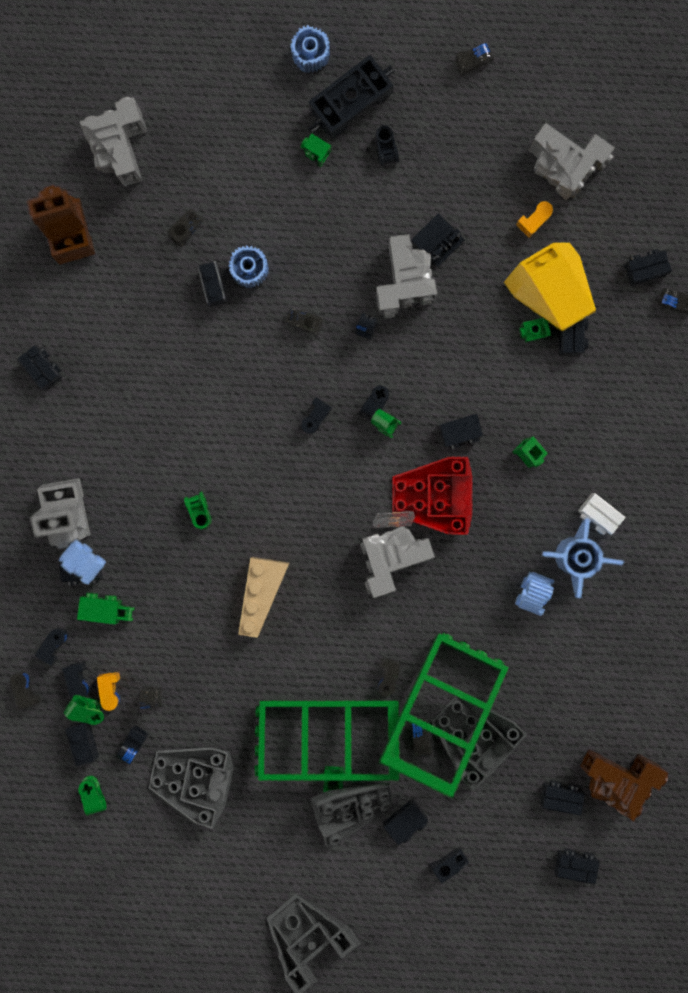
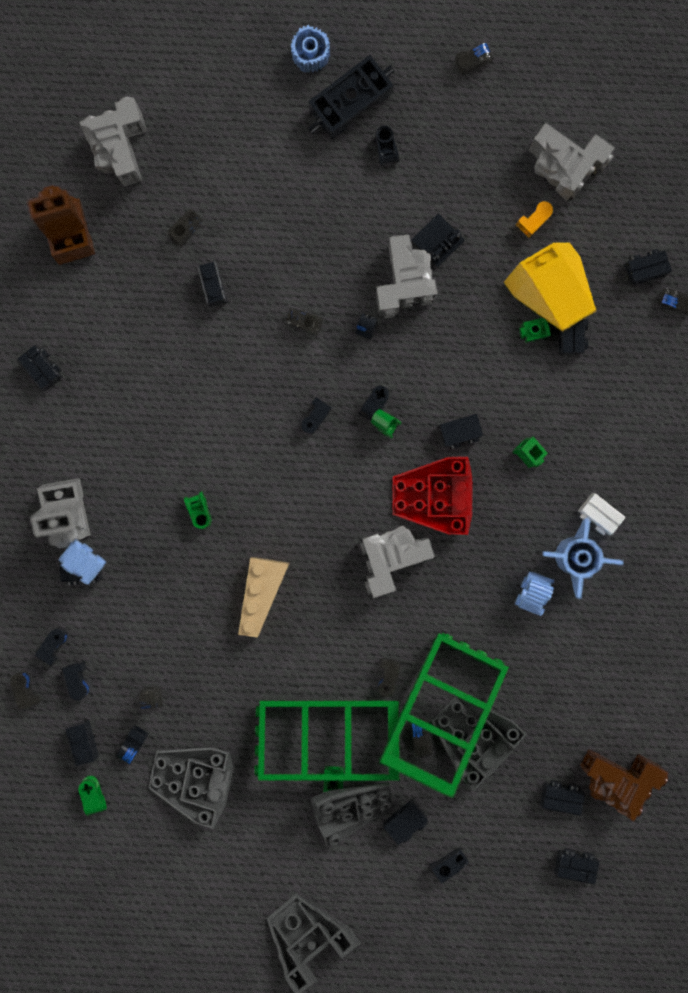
green piece [64,695,104,725] -> none
green brick [77,592,135,625] -> none
light orange leg [97,672,120,711] -> none
light blue brick [229,246,269,288] -> none
green brick [300,133,331,167] -> none
clear tile [373,511,415,528] -> none

